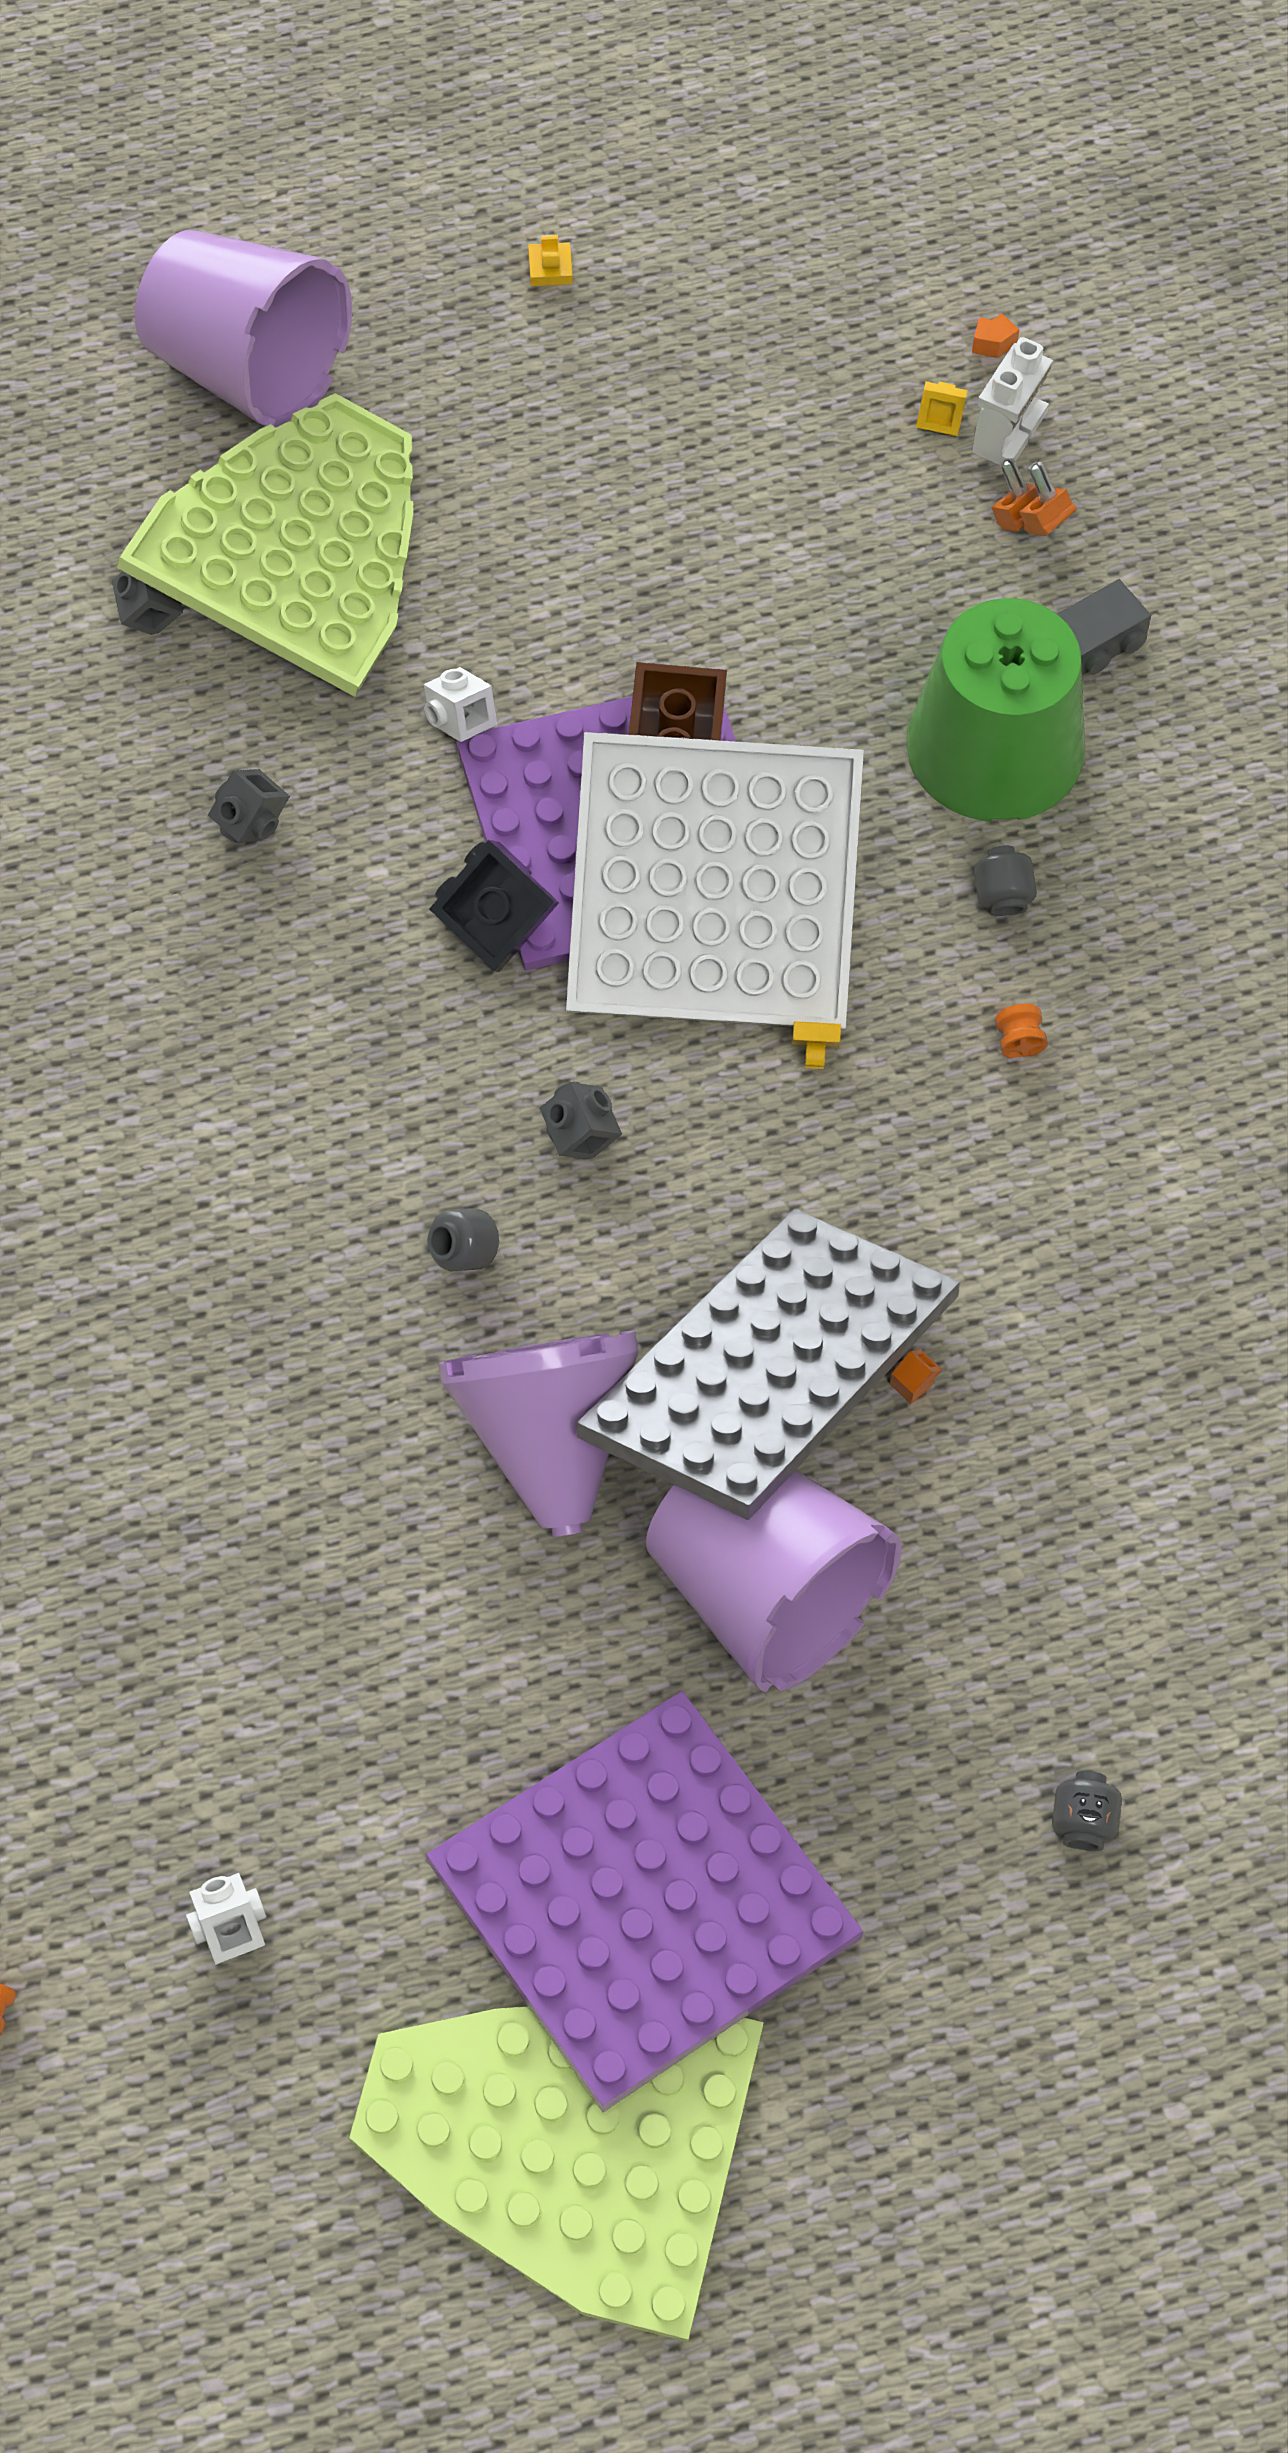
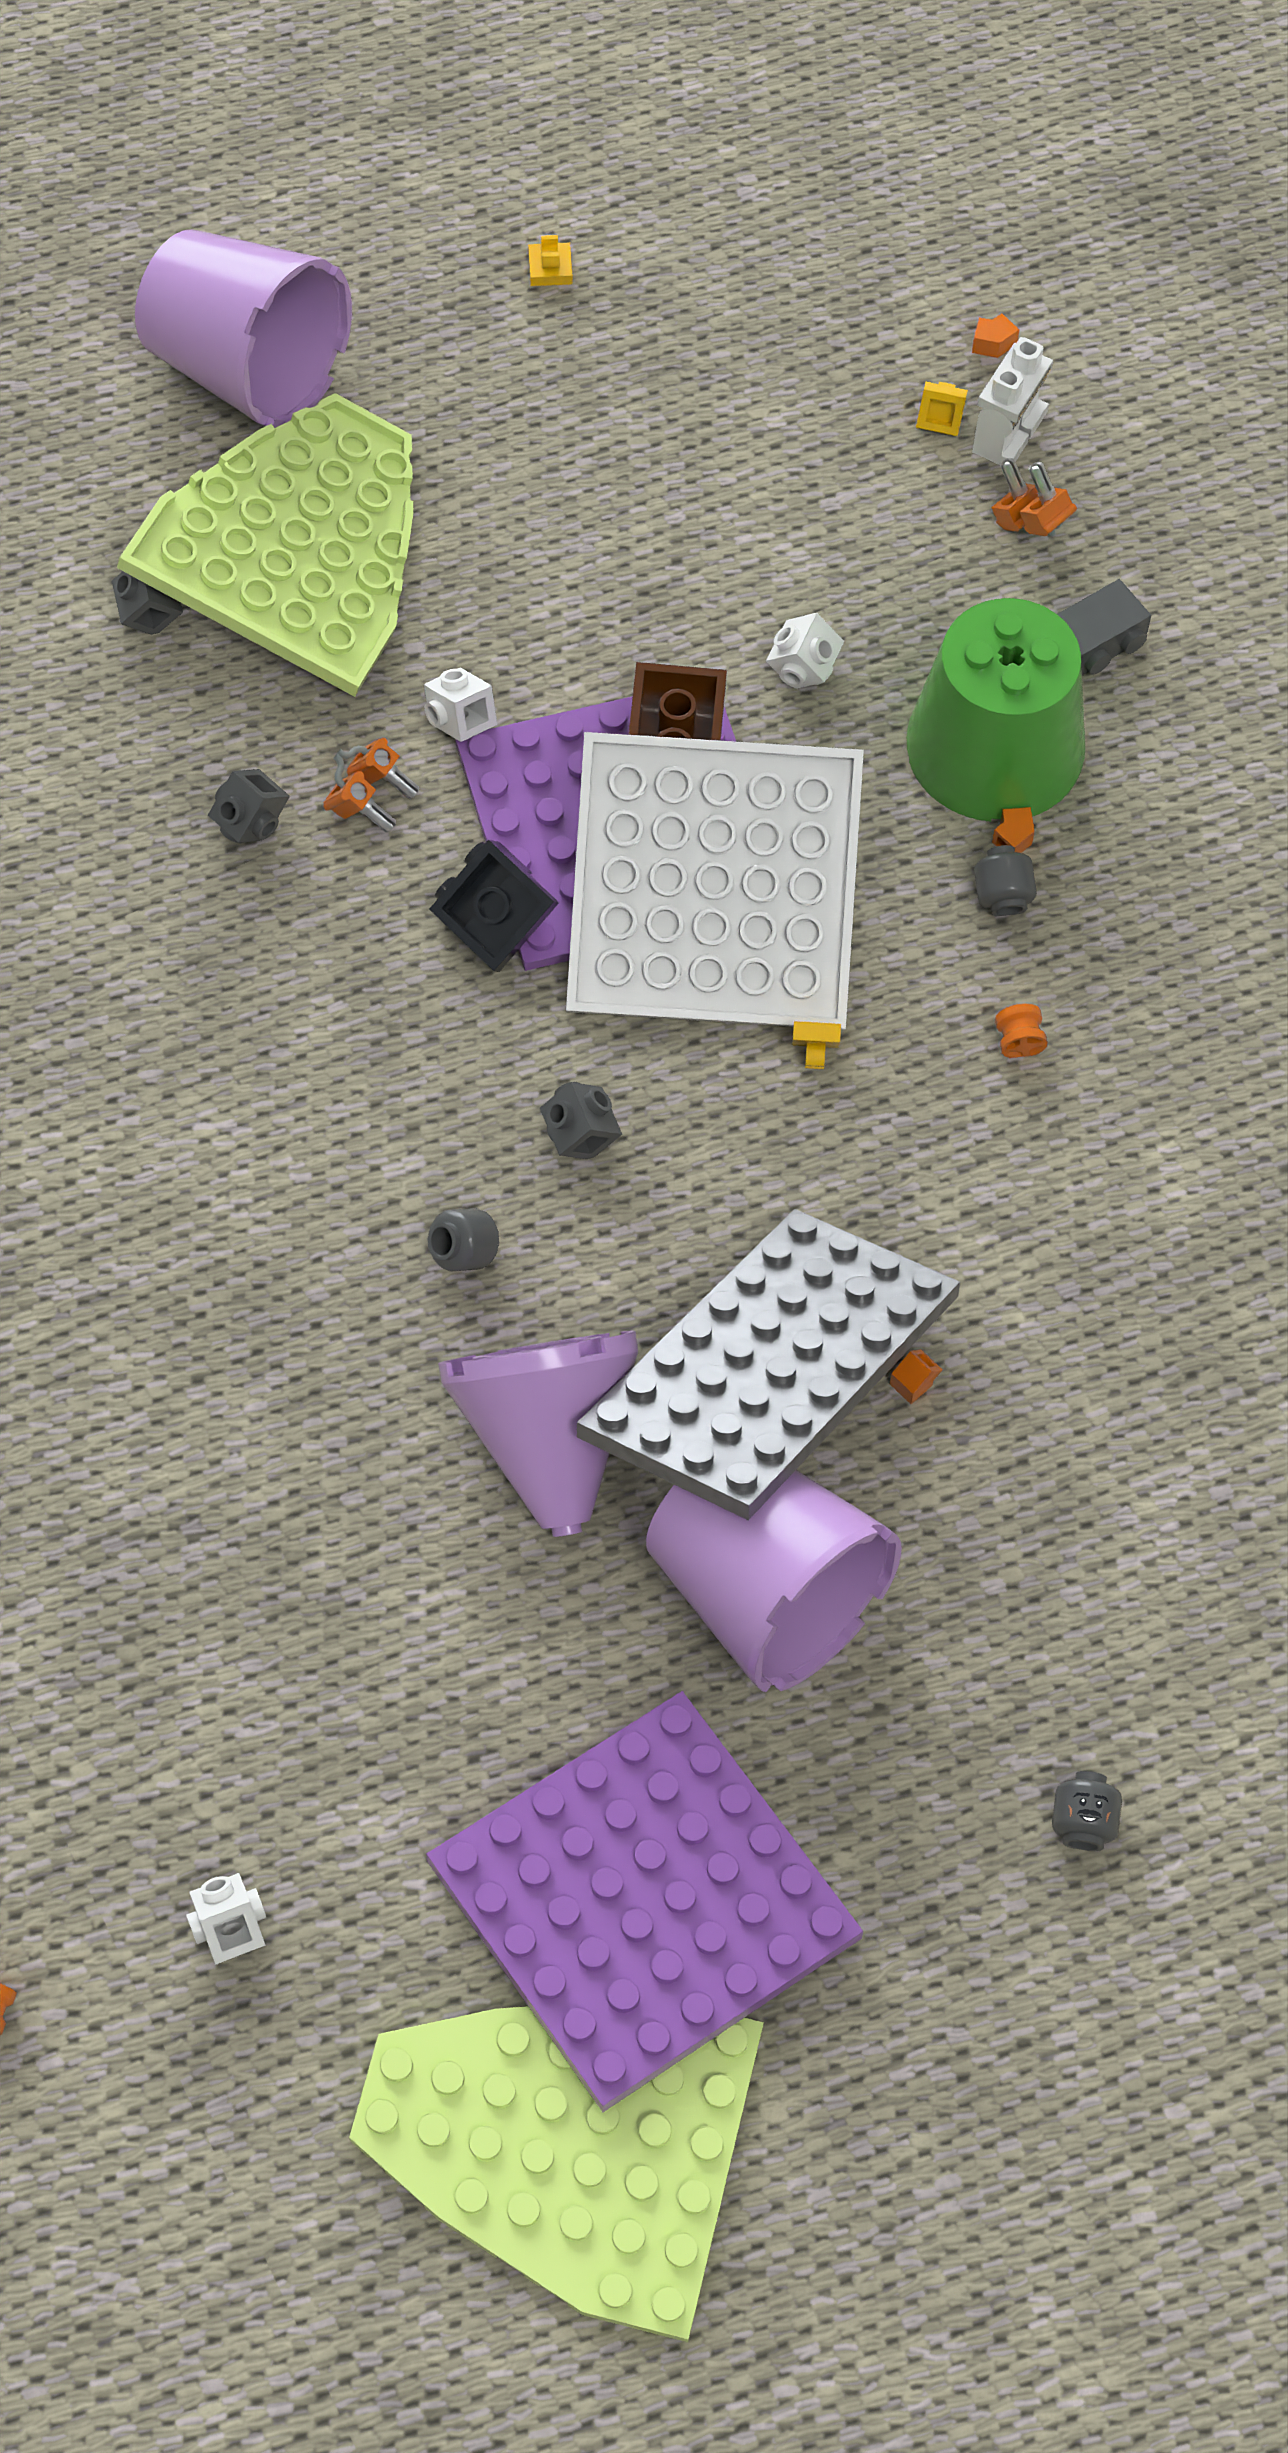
none -> piece [323,738,419,832]
none -> white brick [766,613,844,689]
none -> orange piece [992,807,1035,853]

